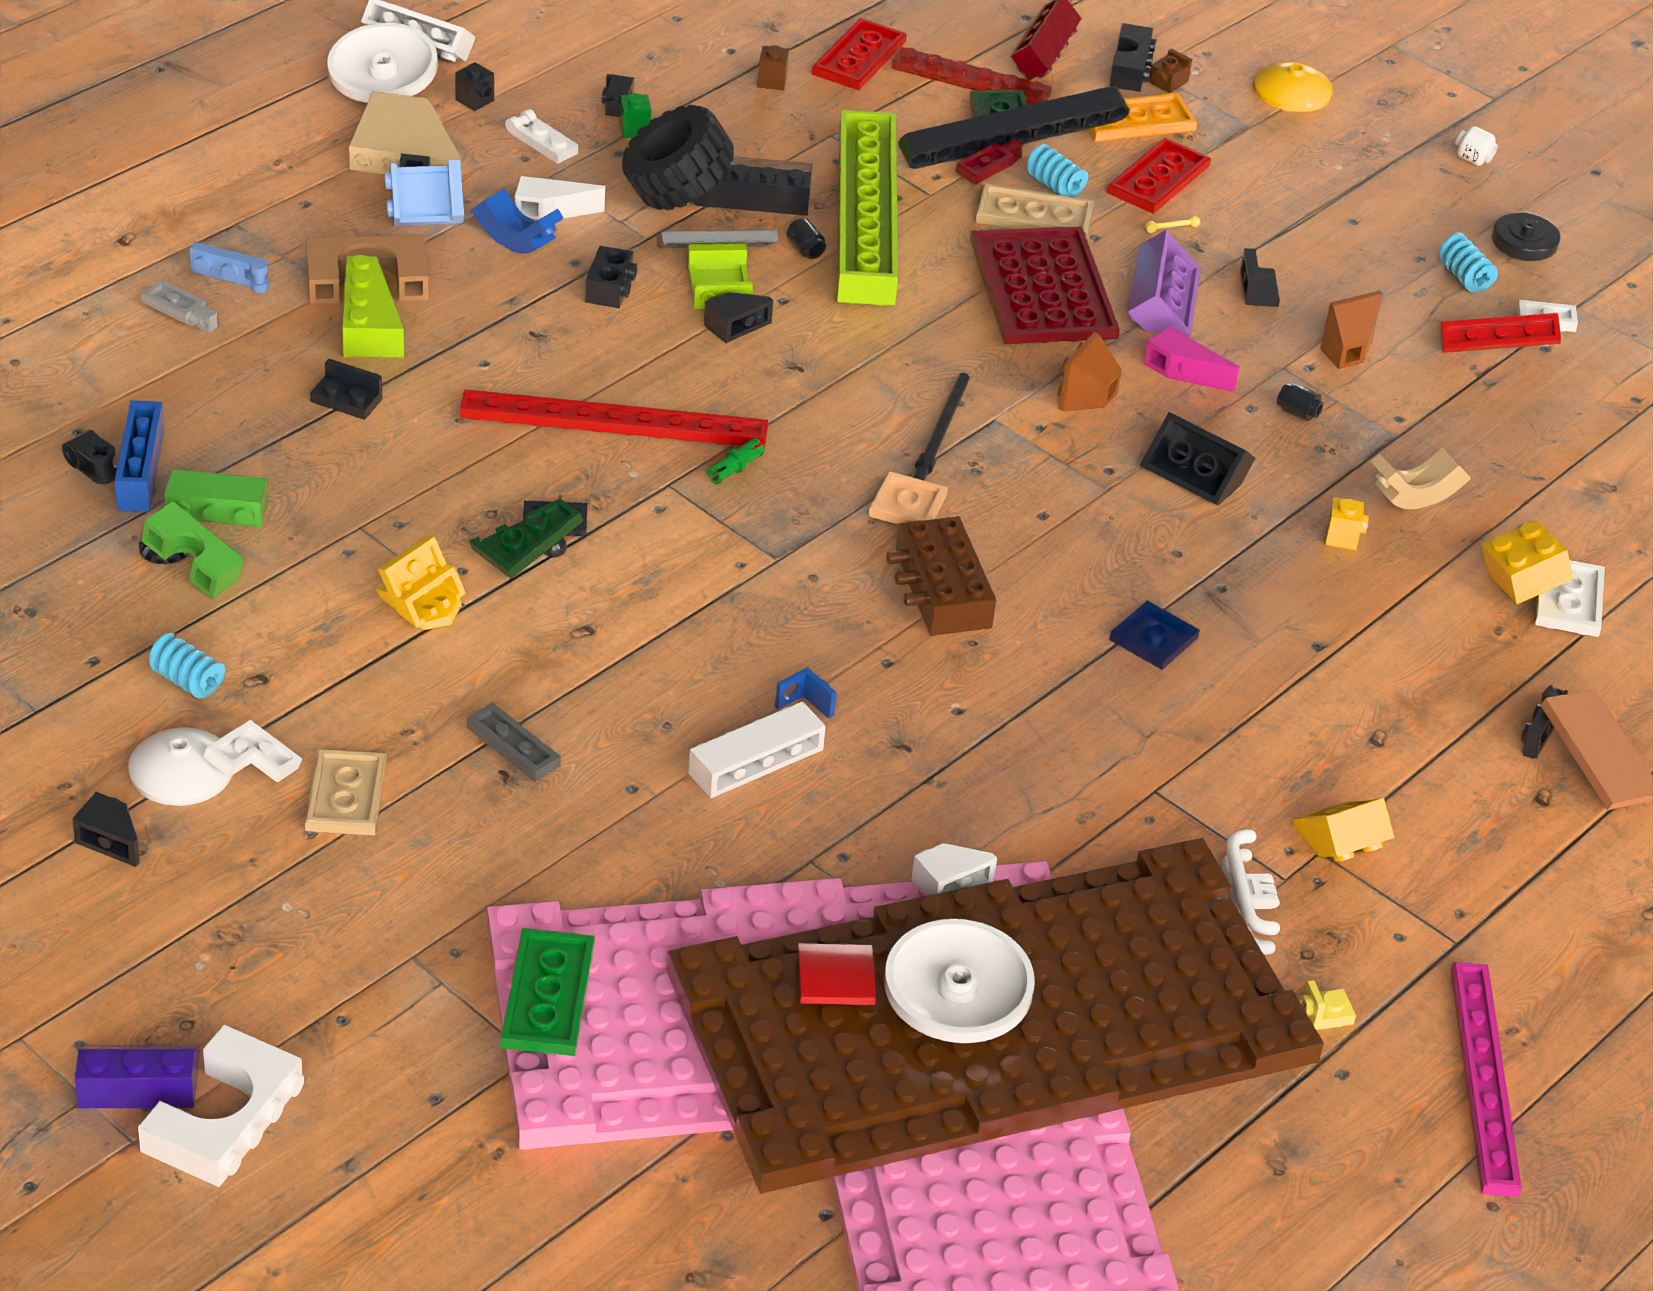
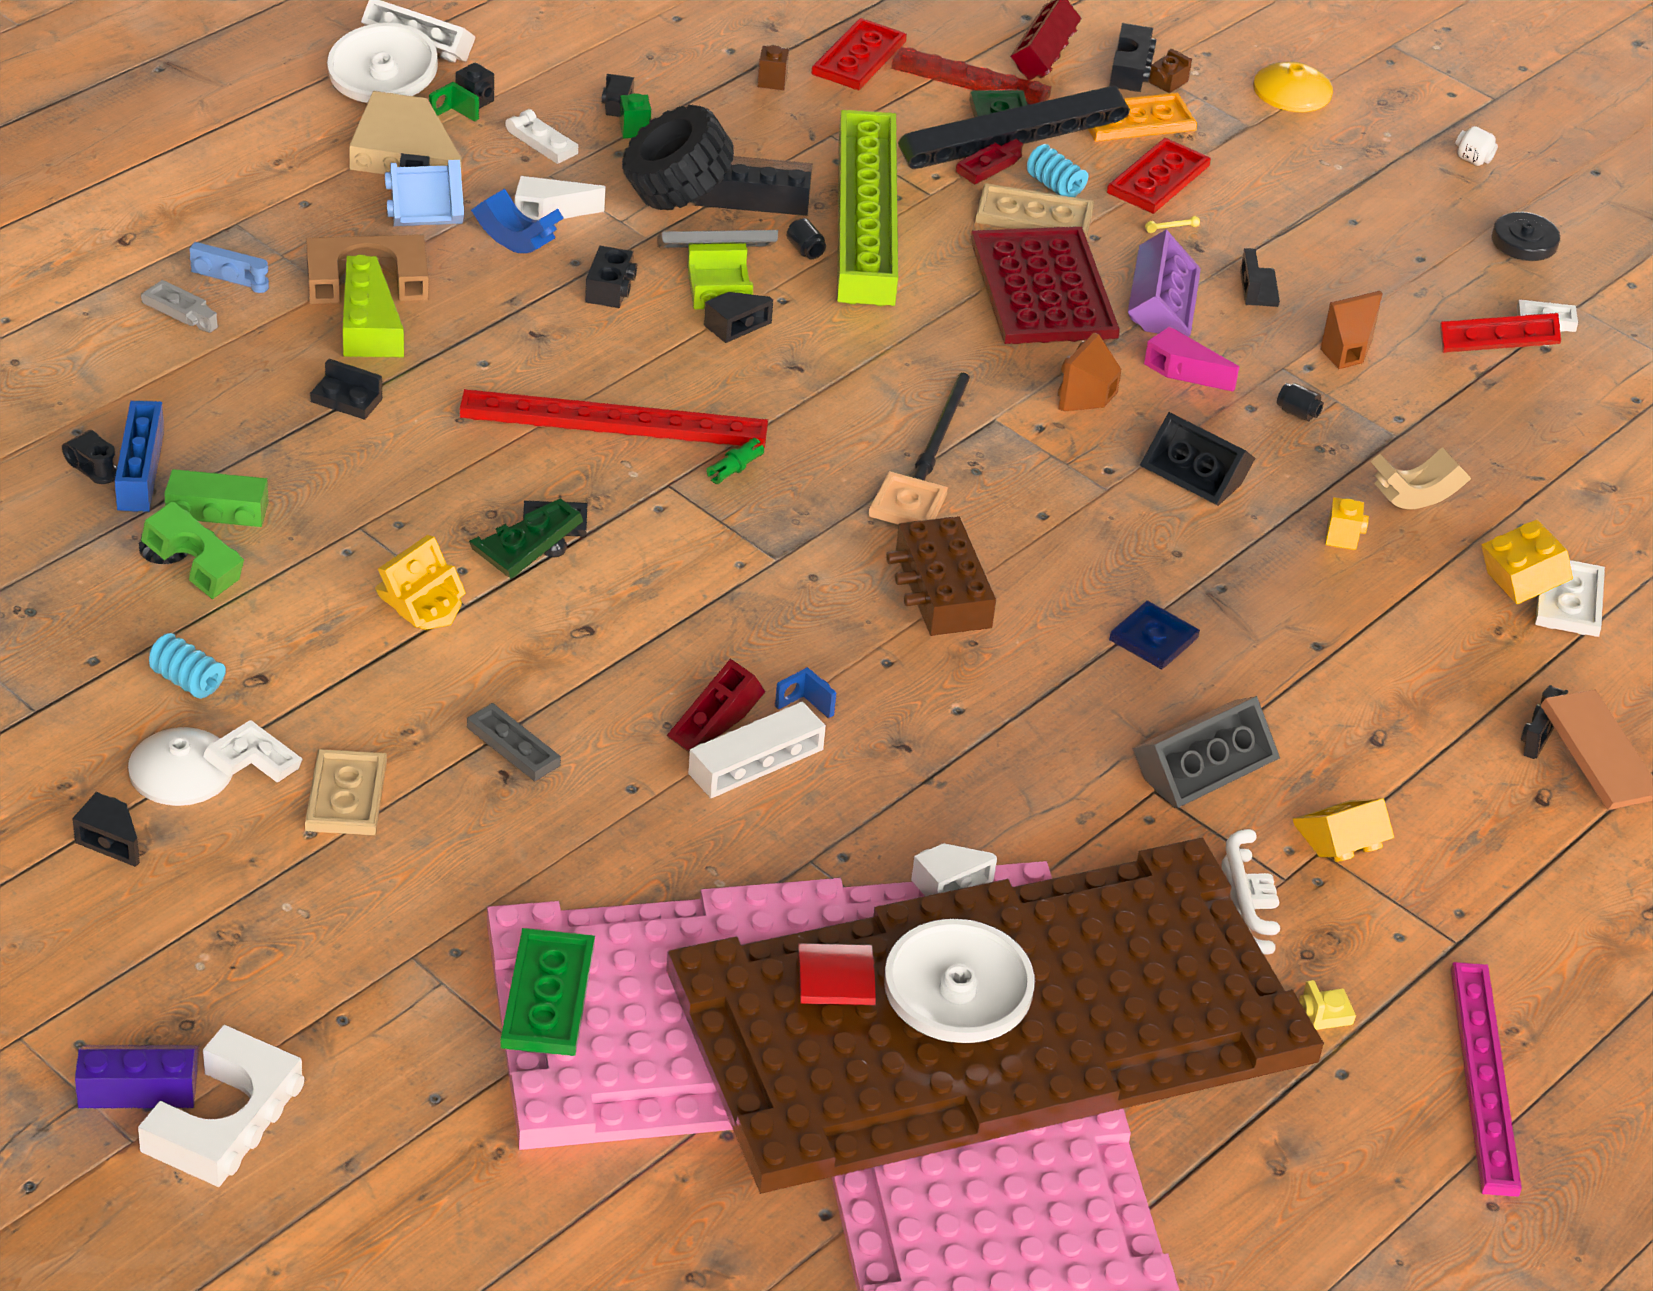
medium azure piece [1439,233,1498,293] -> none
none -> green bracket [429,82,479,122]
none -> dark red slope [667,658,766,753]
none -> dark grey slope [1133,696,1280,808]

